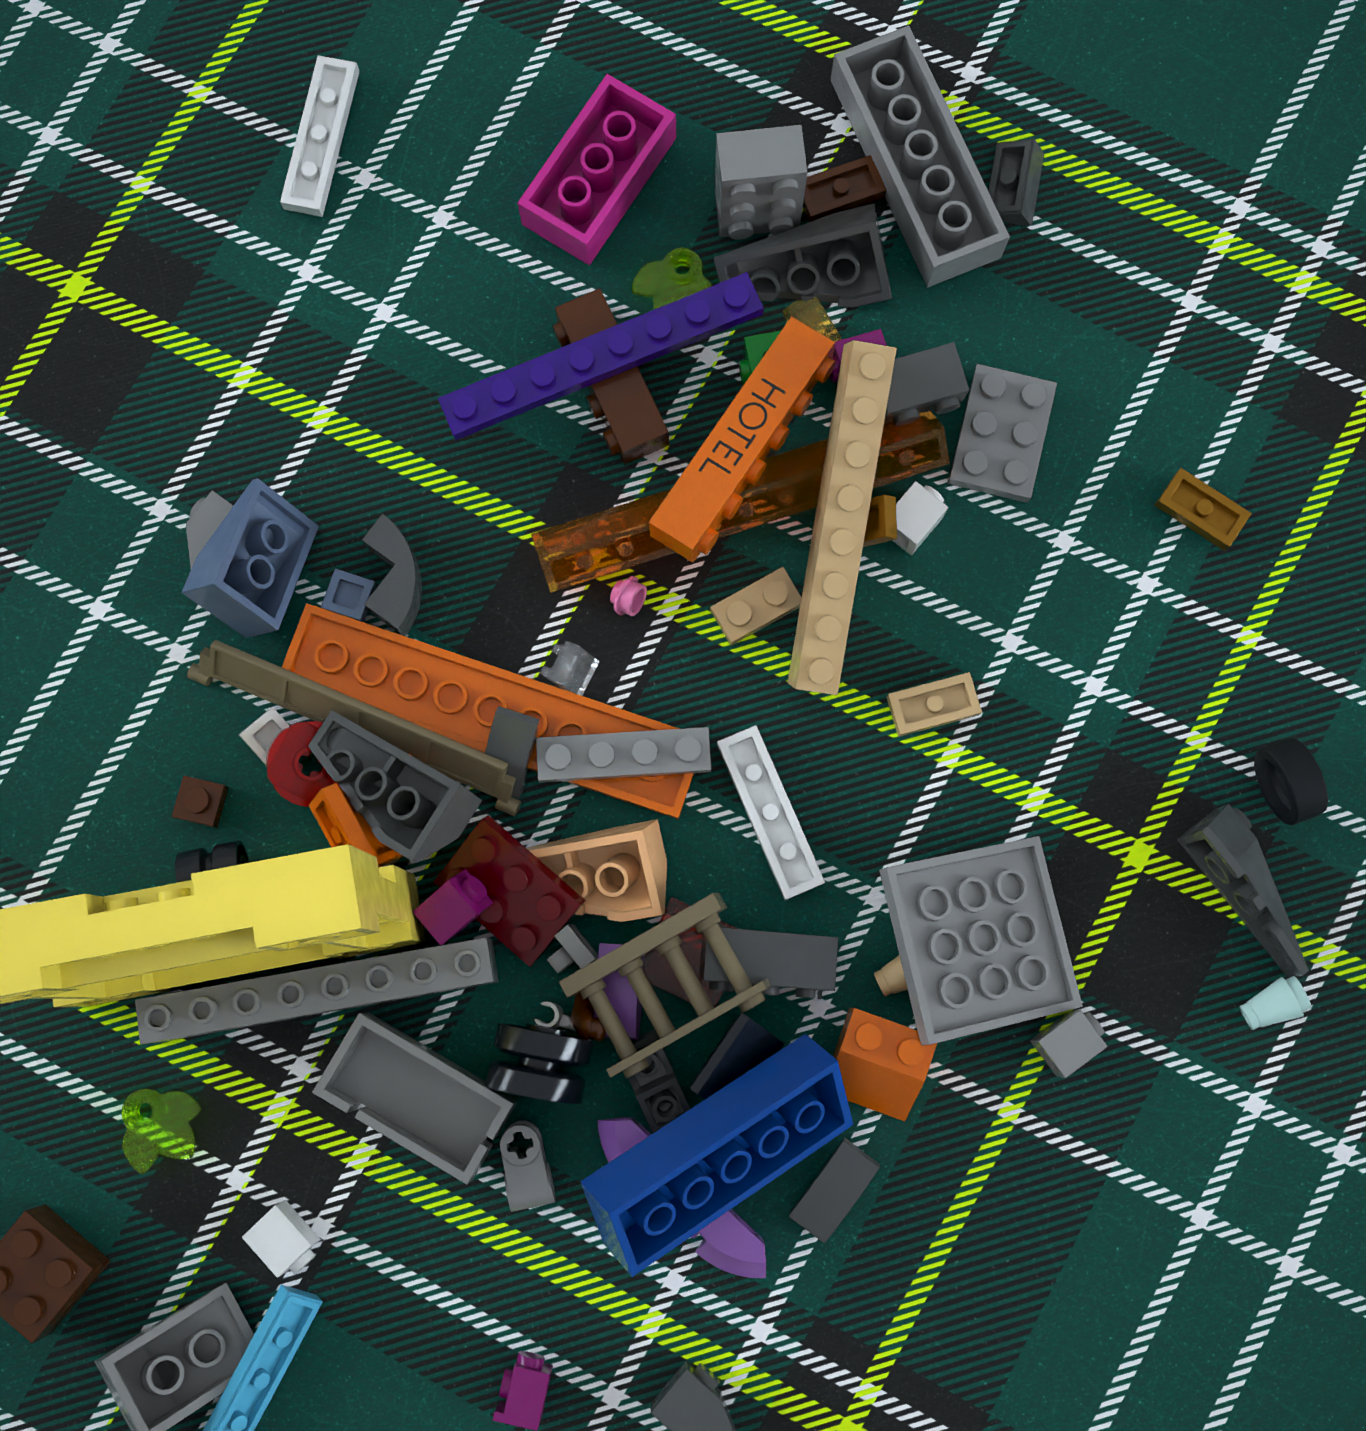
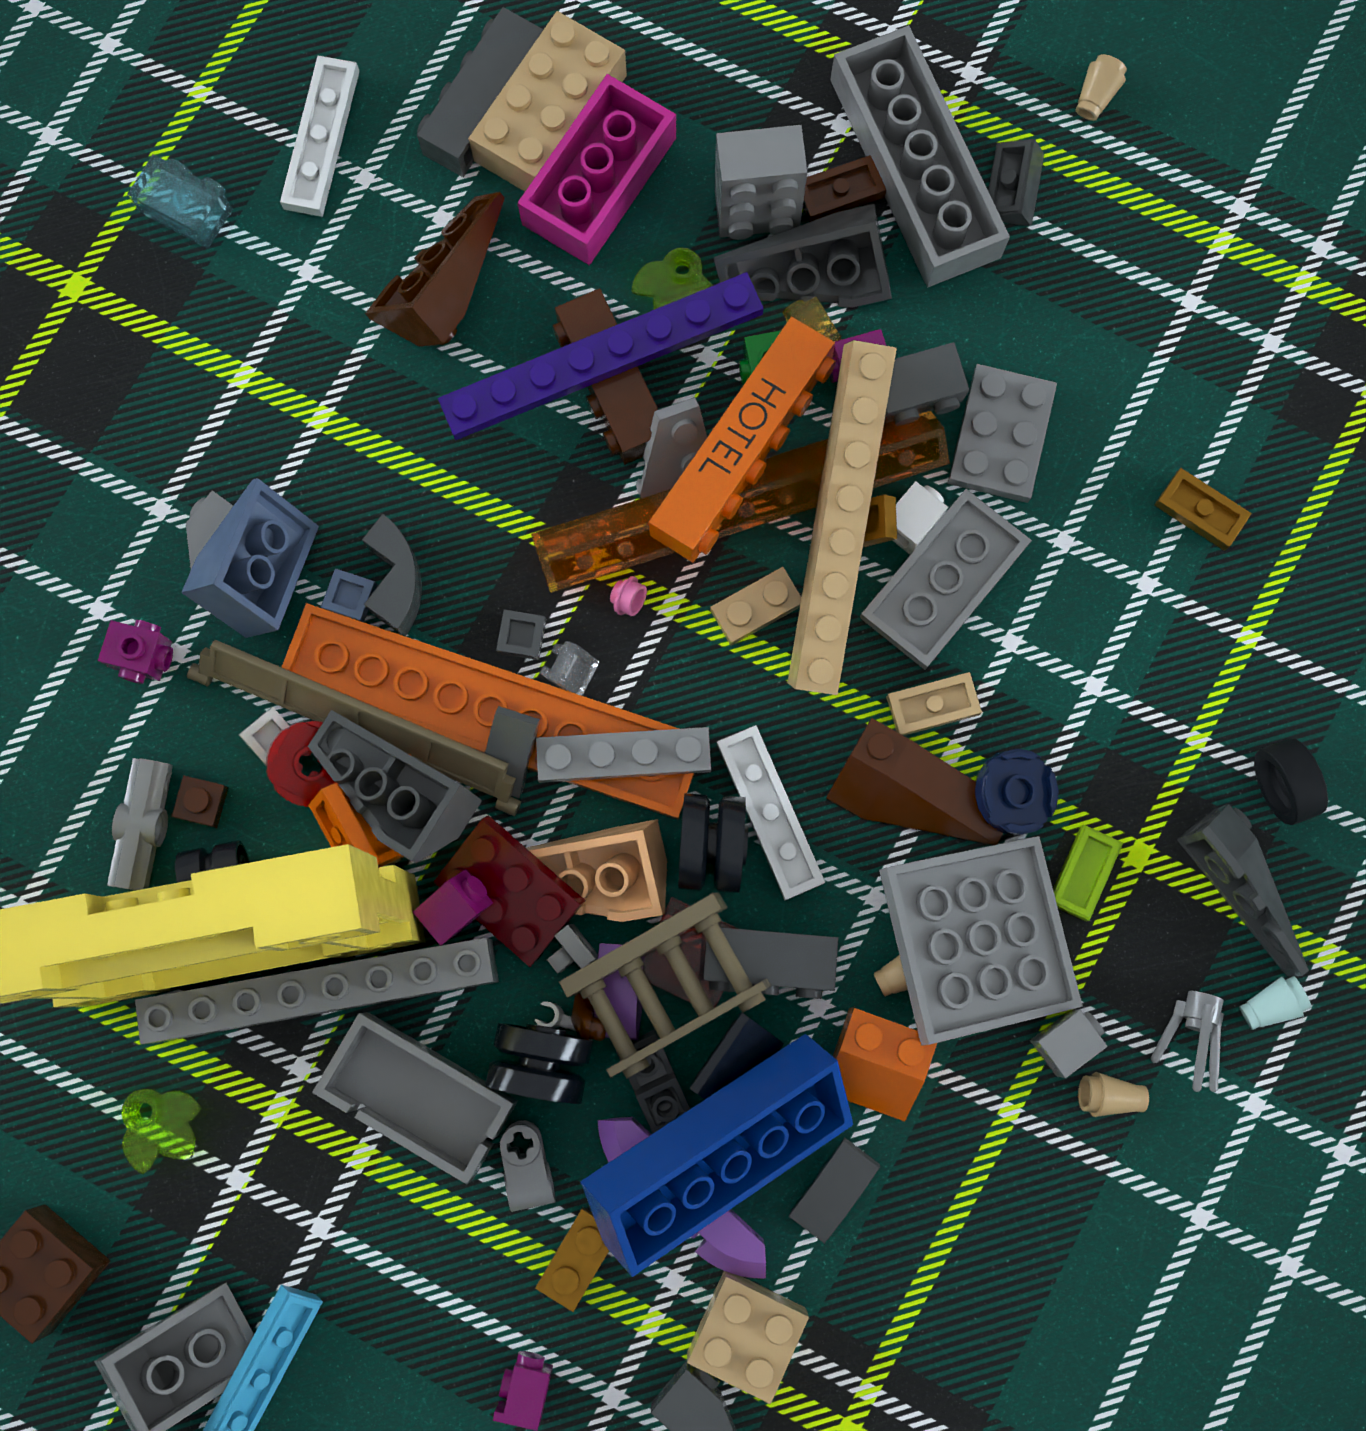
white brick [242,1200,321,1278] -> none
none -> magenta brick [98,620,173,684]
none -> light grey piece [107,758,173,890]
none -> clear light blue brick [127,154,233,249]
none -> reddish brown wedge [365,192,505,347]
none -> dark grey brick [417,7,544,177]
none -> tan brick [468,11,627,191]
none -> dark grey plate [496,610,547,660]
none -> pearl gold plate [535,1207,609,1312]
none -> light grey wing [636,397,707,499]
none -> black wheel [678,793,748,893]
none -> tan brick [687,1271,809,1404]
none -> reddish brown wedge [826,718,1003,846]
none -> light grey plate [860,489,1032,670]
none -> dark blue tile [975,749,1059,835]
none -> lime tile [1053,825,1123,922]
none -> tan cone [1075,54,1127,121]
none -> tan cone [1078,1072,1149,1117]
none -> light grey plant [1151,991,1224,1092]

